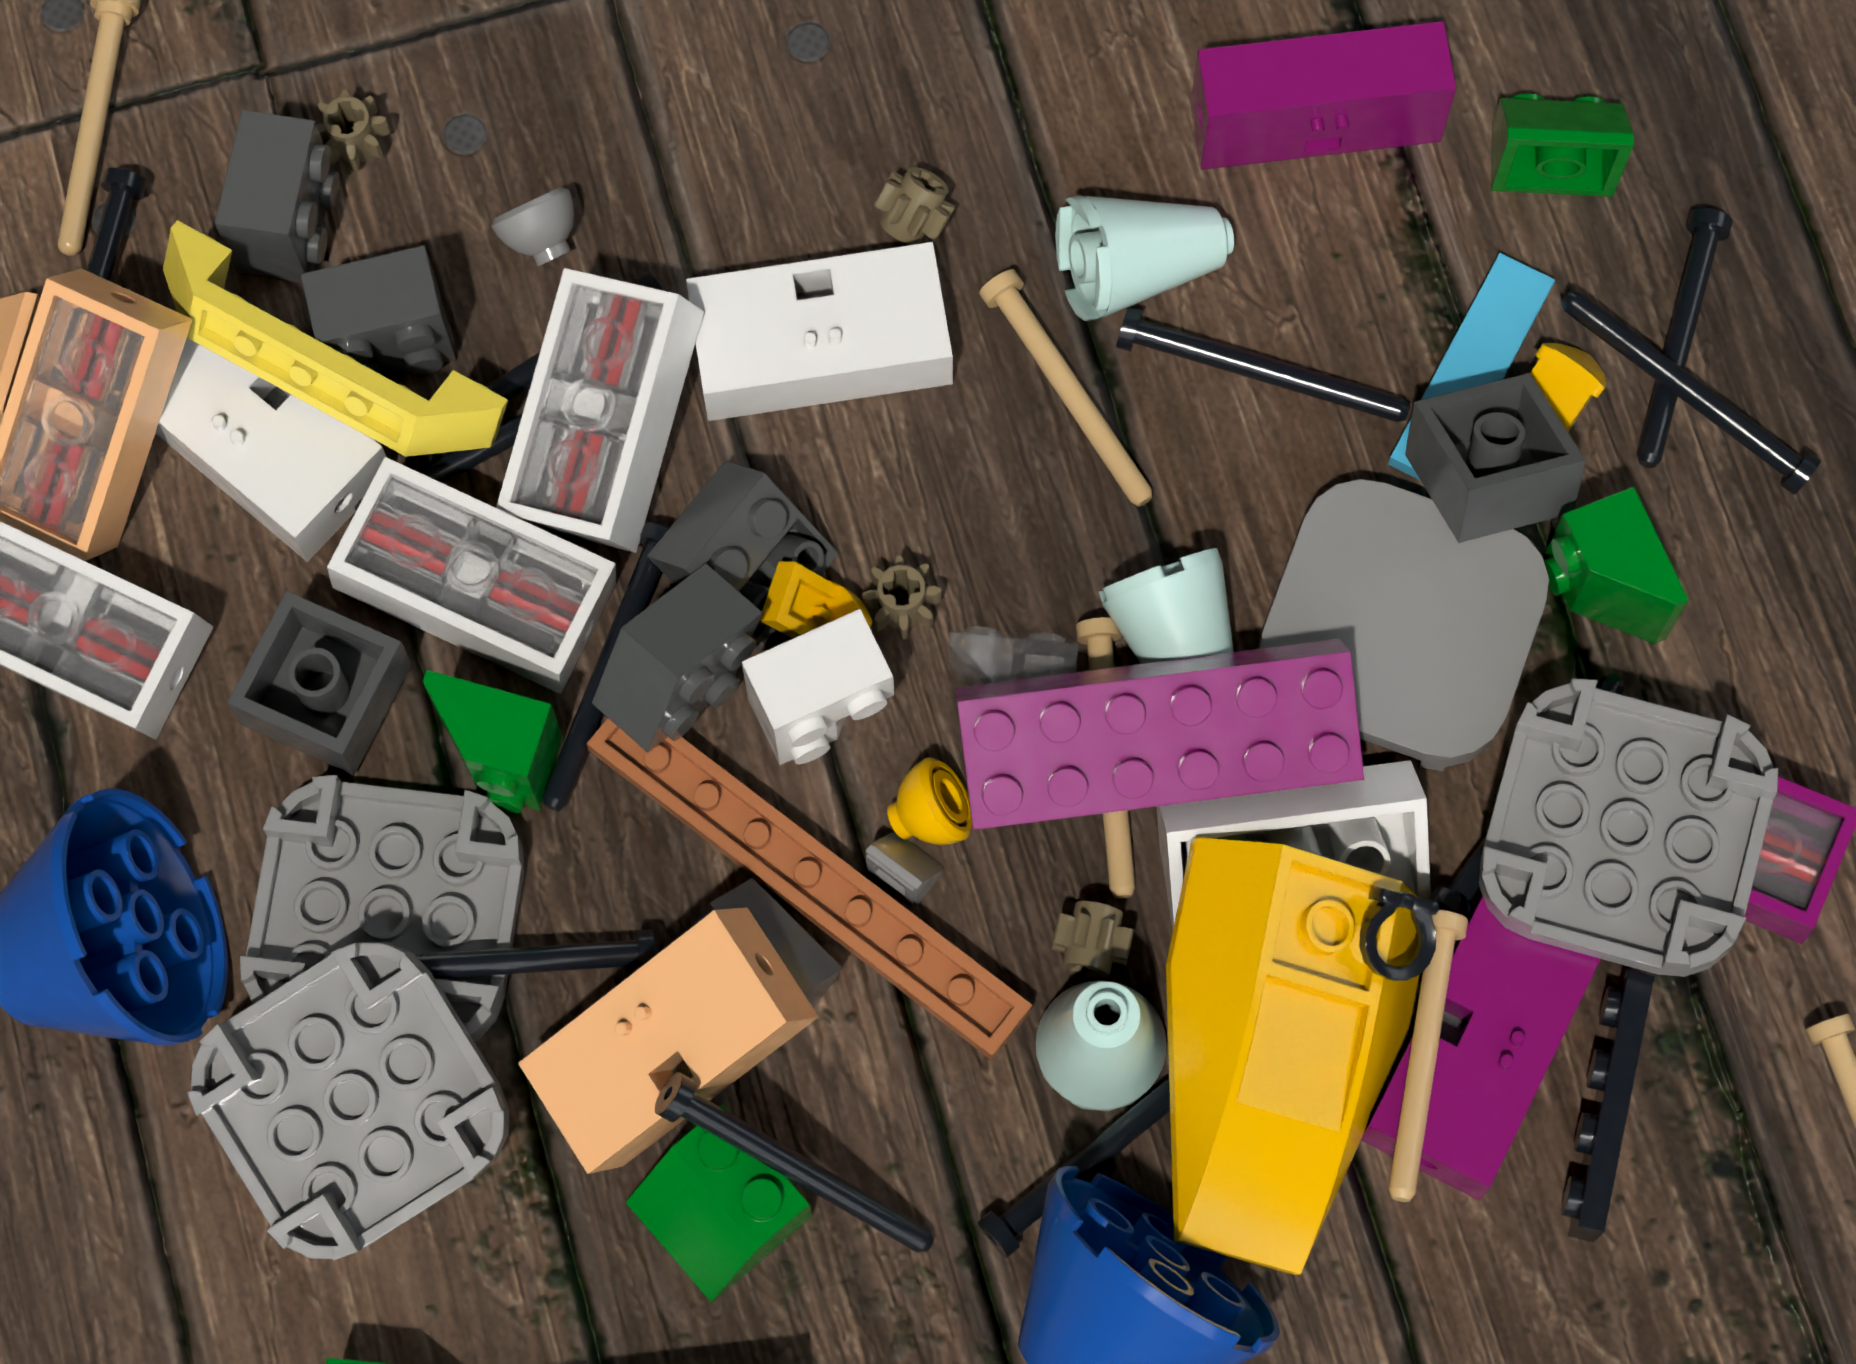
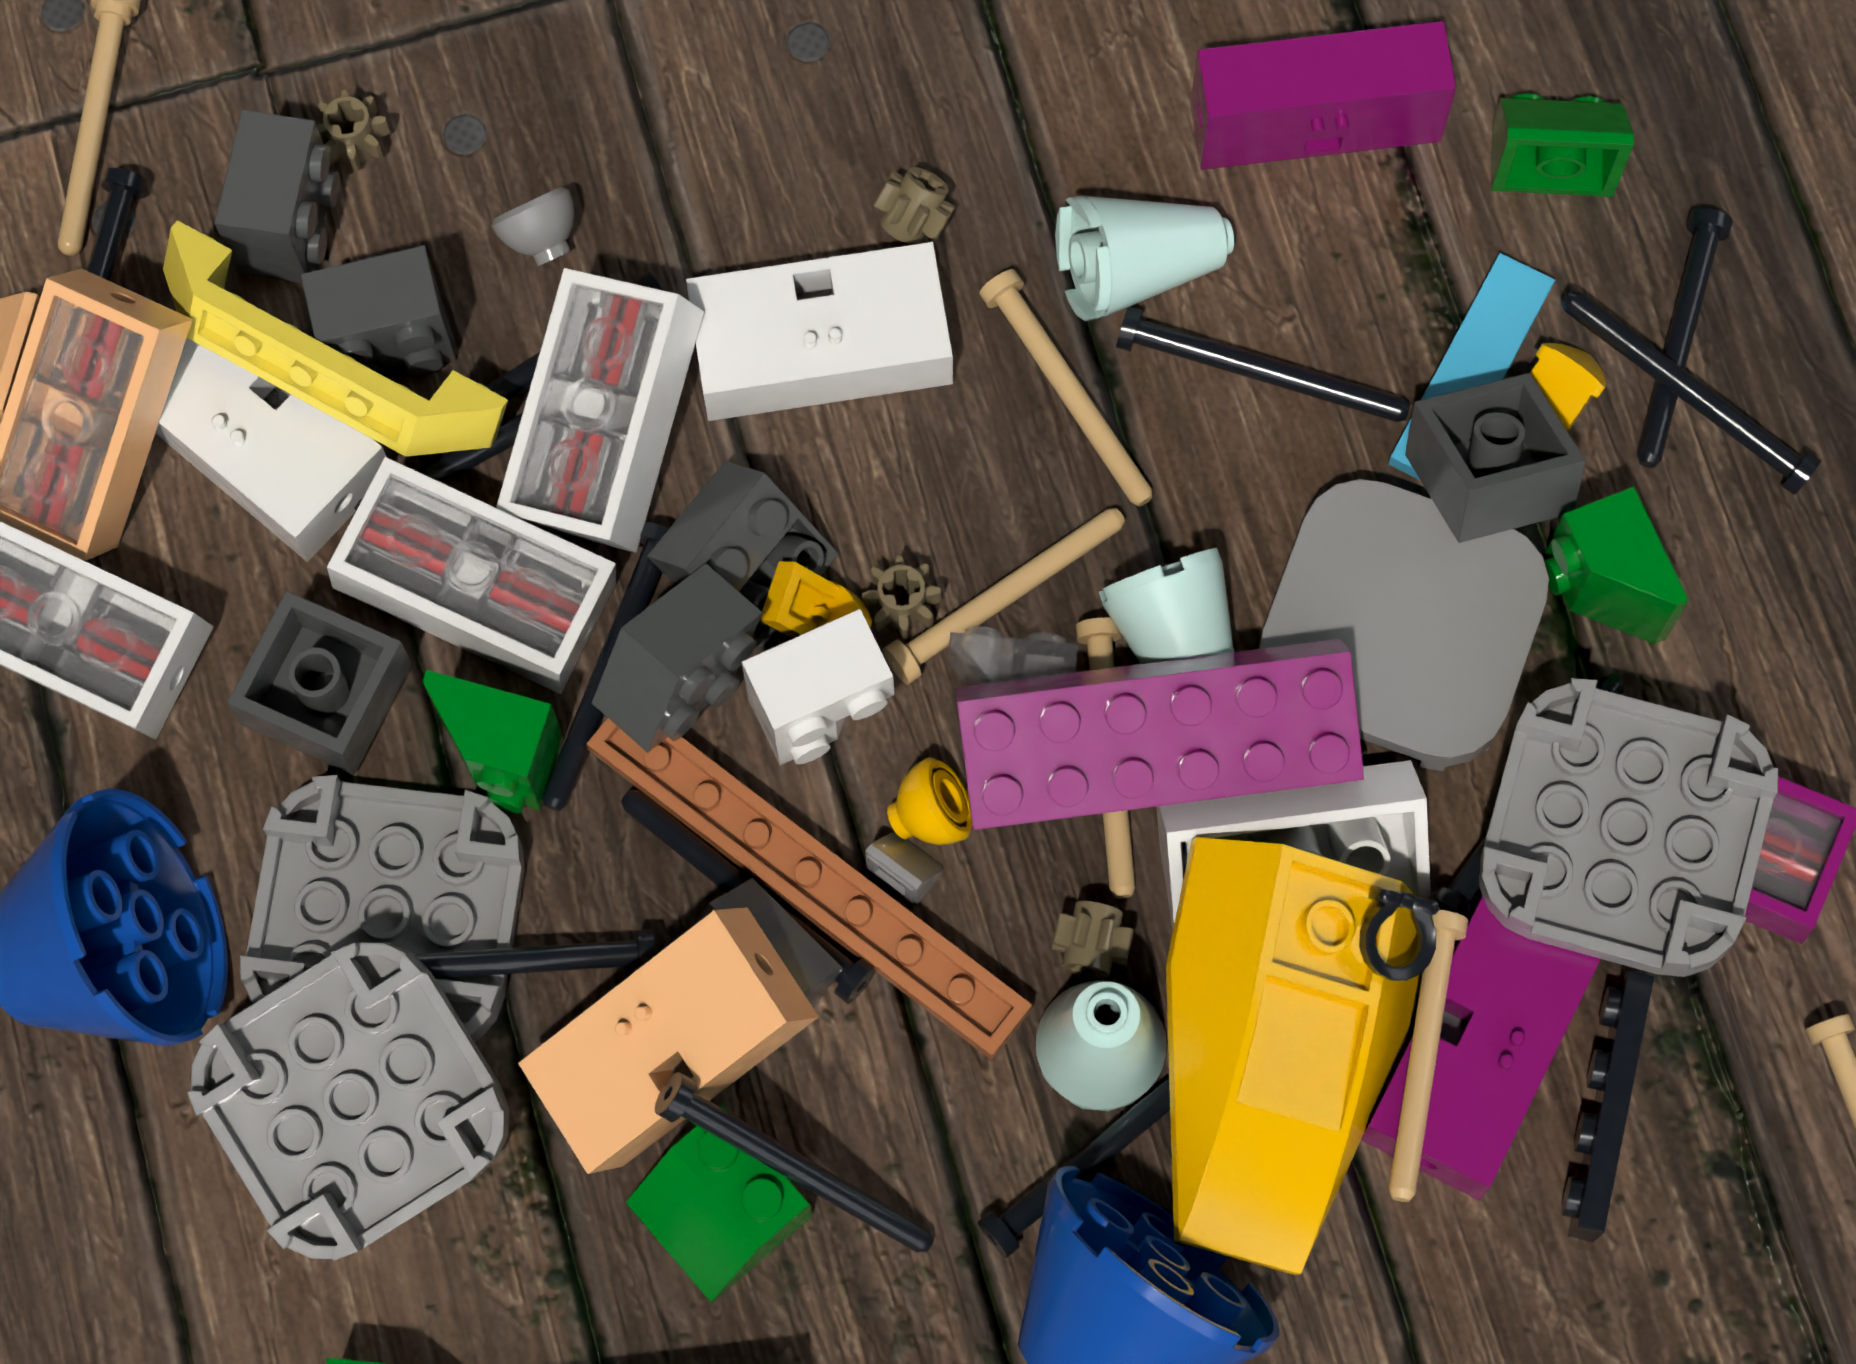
none -> black bar [621,789,876,1004]
none -> tan bar [883,508,1125,685]

